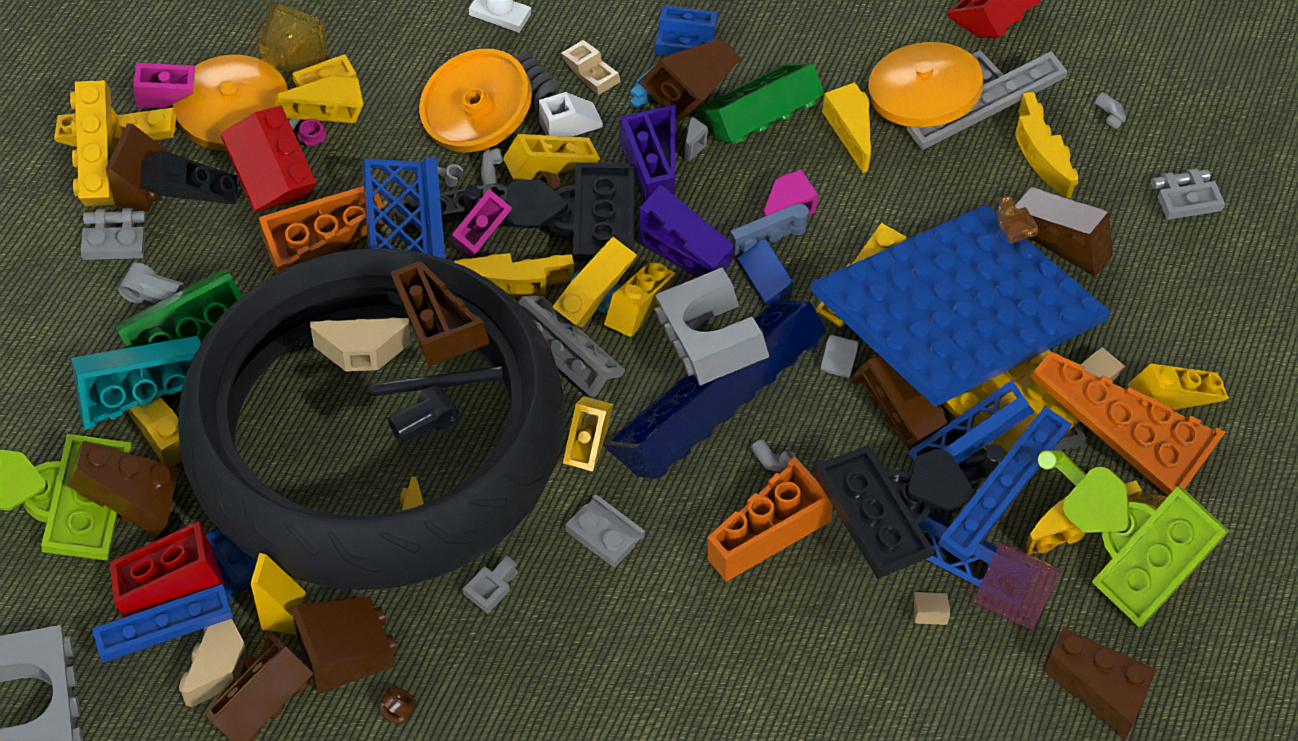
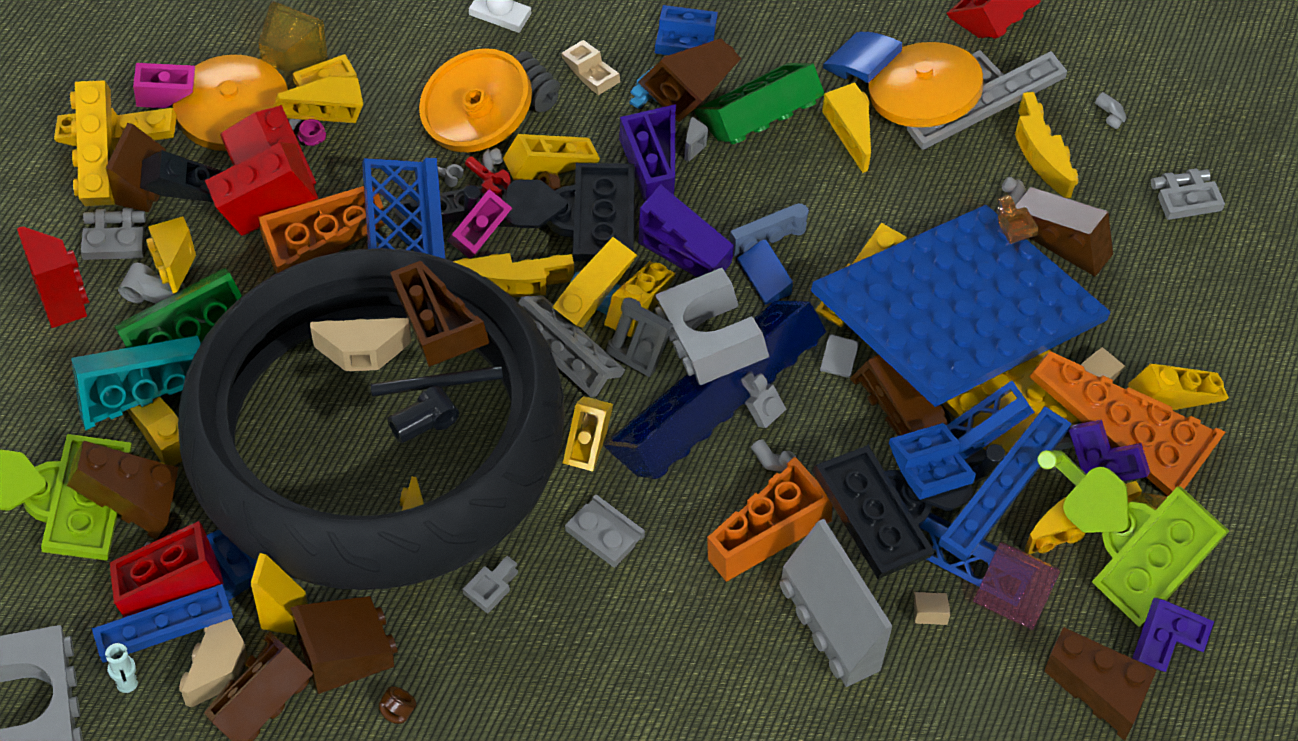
white slope [539,92,603,137] -> none
dark pink slope [763,170,818,217] -> none
none -> red slope [17,226,89,328]
none -> light aqua pin [105,643,138,693]
none -> yellow slope [146,216,196,293]
none -> red slope [205,142,319,236]
none -> red bar [465,156,511,198]
none -> dark grey plate [606,298,673,377]
none -> light grey plate [741,372,786,428]
none -> light grey slope [780,519,892,687]
none -> blue slope [823,32,902,83]
none -> blue slope [889,423,976,500]
none -> light grey arm [1002,177,1027,217]
none -> dark purple plate [1069,420,1150,481]
none -> dark purple plate [1132,598,1214,672]

